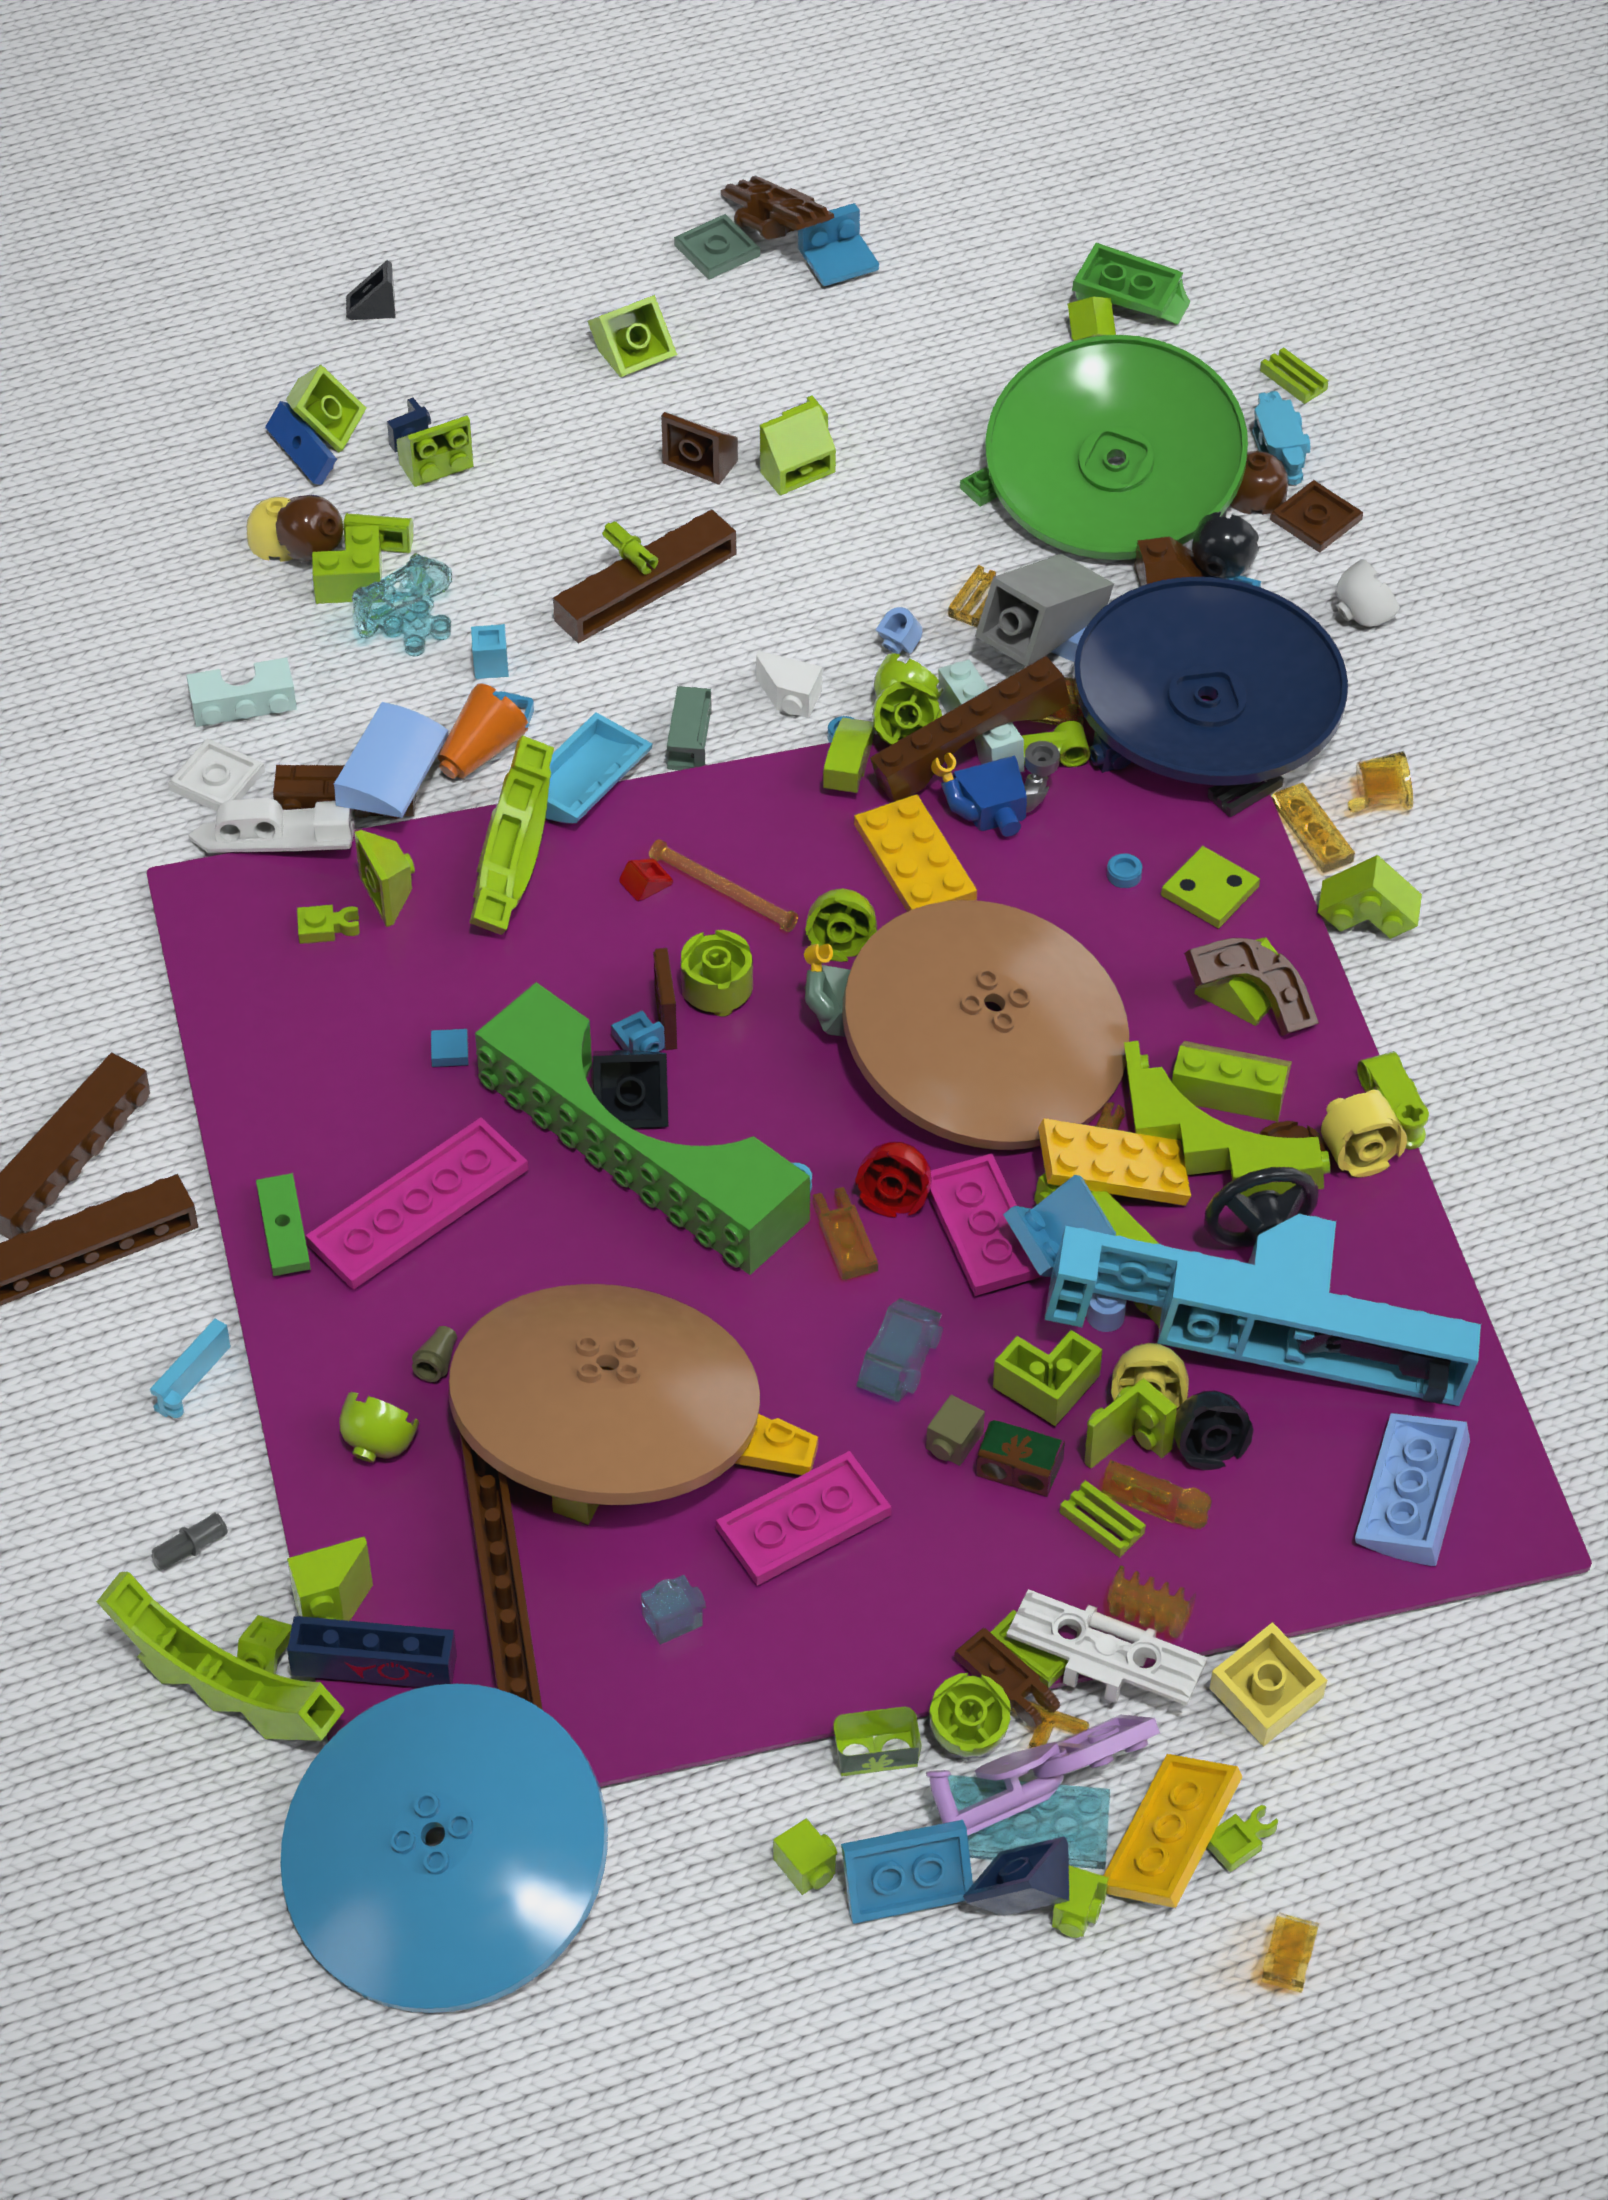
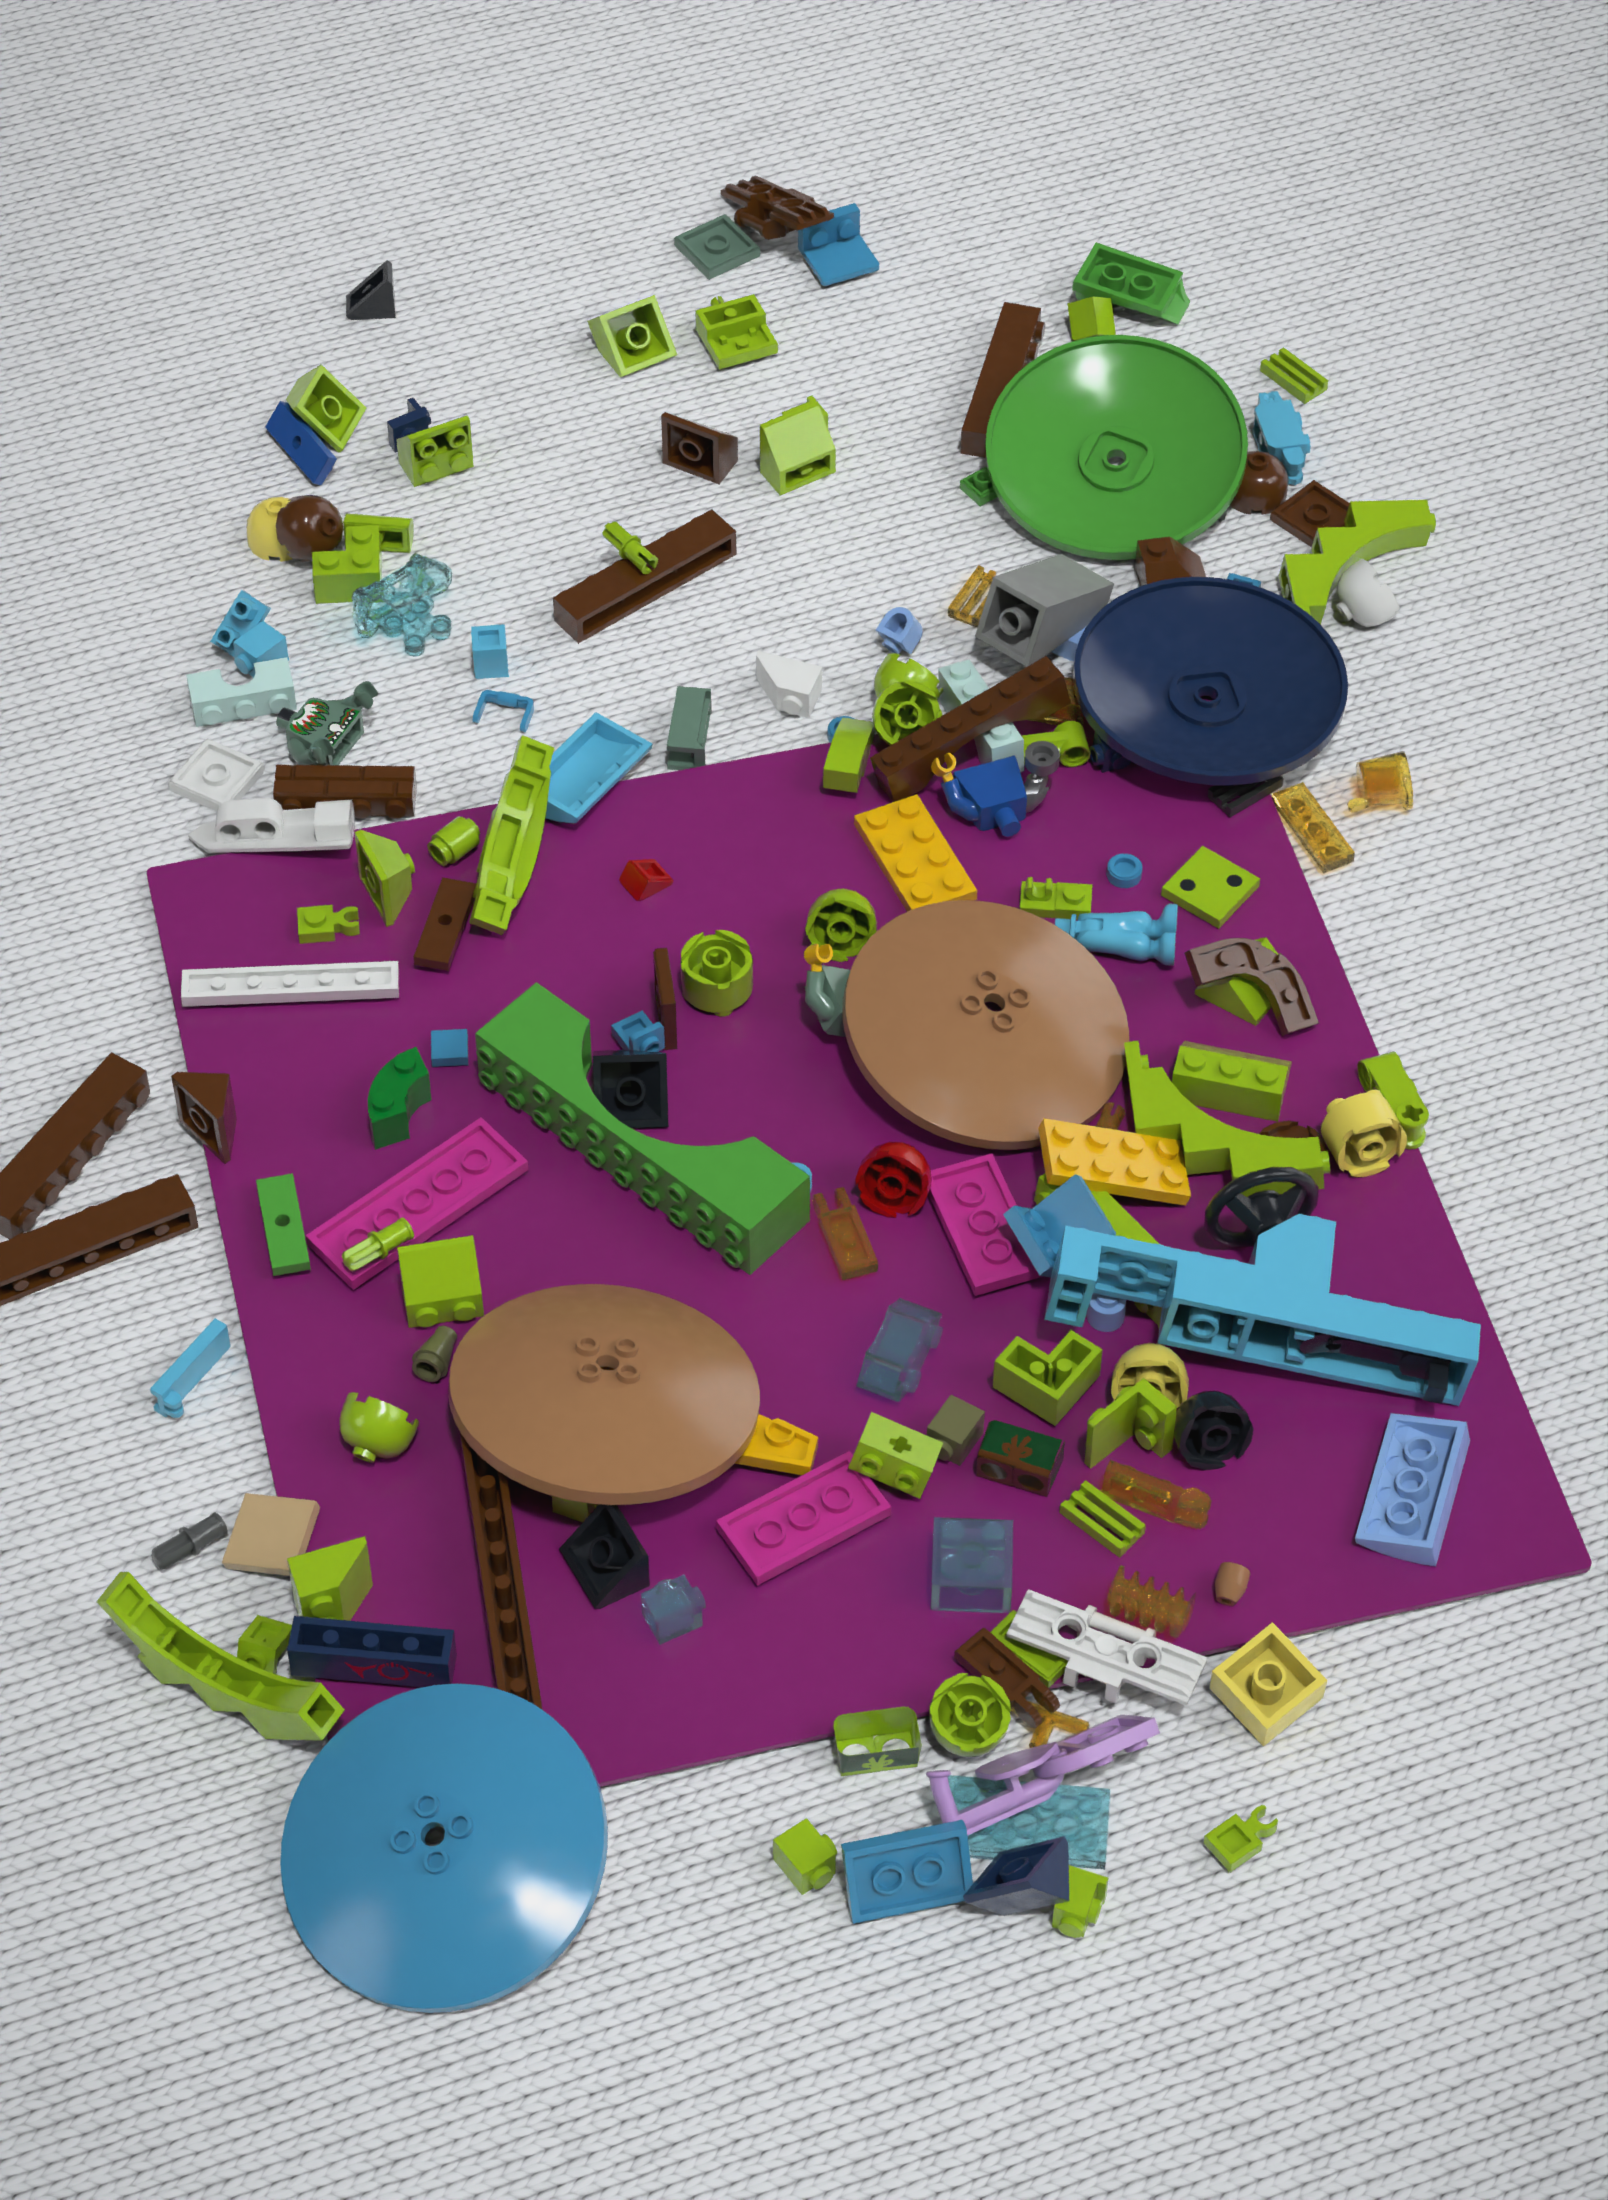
light blue slope [334,702,448,818] -> none
orange cone [438,683,528,779] -> none
bar [649,839,799,932] -> none
yellow plate [1103,1754,1243,1908] -> none
black cylinder [1191,512,1260,579] -> none
clear yellow brick [1261,1912,1320,1993] -> none
lime brick [1318,855,1422,939] -> none
none -> reddish brown slope [171,1072,237,1164]
none -> white plate [181,961,399,1007]
none -> medium azure hips [210,590,271,658]
none -> tan tile [222,1493,320,1576]
none -> medium azure brick [233,620,289,678]
none -> sand green torso [276,681,378,765]
none -> lime axle [342,1217,414,1271]
none -> green brick [368,1047,432,1150]
none -> lime slope [397,1235,484,1328]
none -> reddish brown tile [413,877,476,971]
none -> lime brick [427,816,480,866]
none -> black slope [559,1504,650,1609]
none -> lime plate [695,294,778,370]
none -> lime brick [848,1412,943,1499]
none -> clear light blue brick [931,1517,1013,1613]
none -> reddish brown brick [961,302,1045,458]
none -> lime plate [1020,877,1092,920]
none -> medium azure piece [1055,904,1178,966]
none -> medium nougat hose [1215,1562,1251,1606]
none -> lime arch [1278,500,1436,625]

